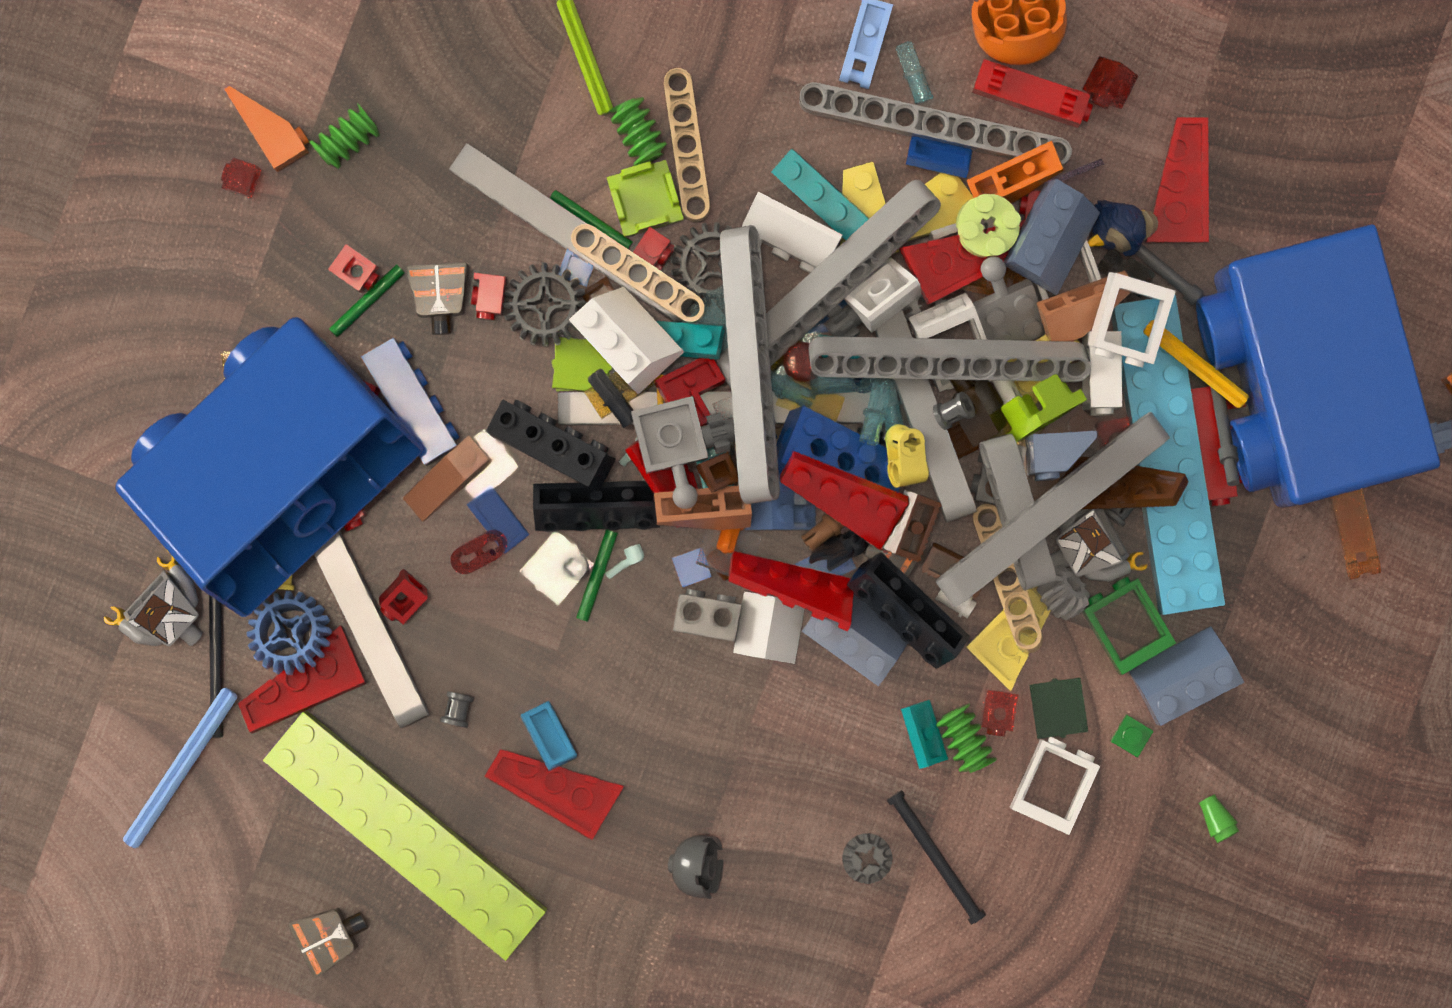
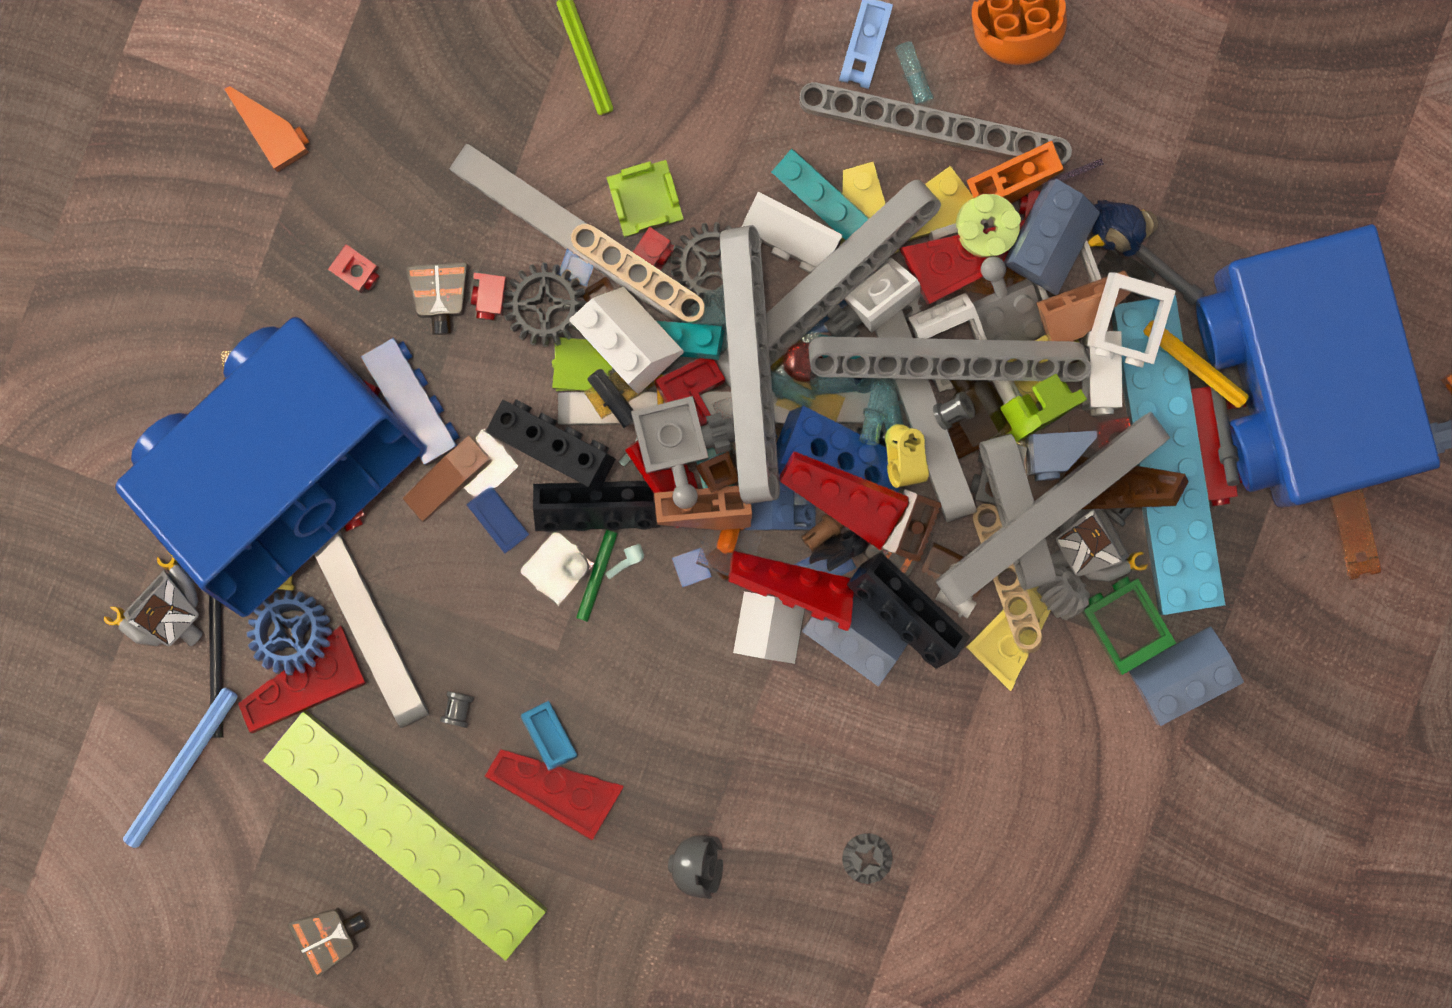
clear red brick [221,157,261,199] -> none
bright green piece [309,103,380,169] -> none
green bar [329,264,405,338] -> none
red brick [379,569,428,625] -> none
clear red beam [450,530,507,574] -> none
green bar [550,190,633,249] -> none
bright green piece [607,97,667,166] -> none
tan beam [664,68,710,222] -> none
brick [673,589,741,642] -> none
black bar [886,790,986,925] -> none
teal plate [901,700,948,769] -> none
blue tile [906,136,972,178] -> none
bright green piece [936,703,997,773] -> none
red brick [972,59,1093,128] -> none
clear red brick [980,689,1019,737] -> none
white window [1010,737,1100,835] -> none
clear green piece [1029,677,1088,739] -> none
clear red brick [1083,56,1138,109] -> none
green plate [1110,715,1154,758] -> none
red wing [1145,117,1209,243] -> none
bright green cone [1199,794,1239,843] -> none

